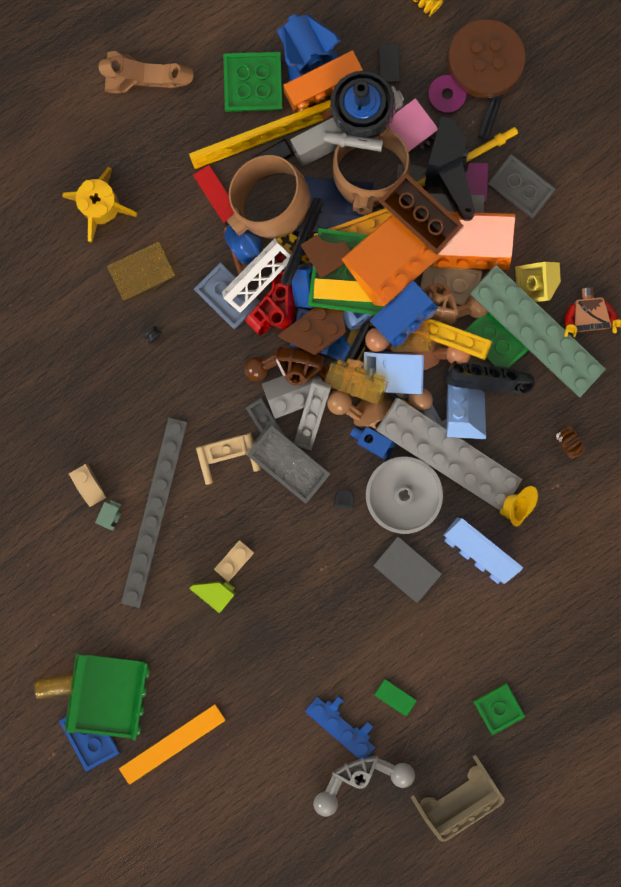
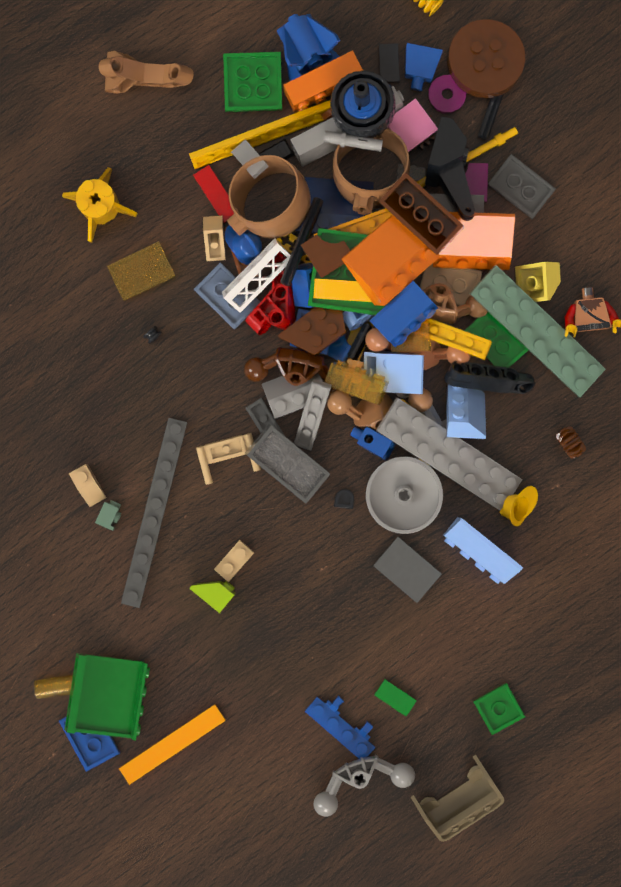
none -> tan slope [203,216,226,261]
none -> light grey tile [231,139,269,179]
none -> blue torso [405,43,443,91]

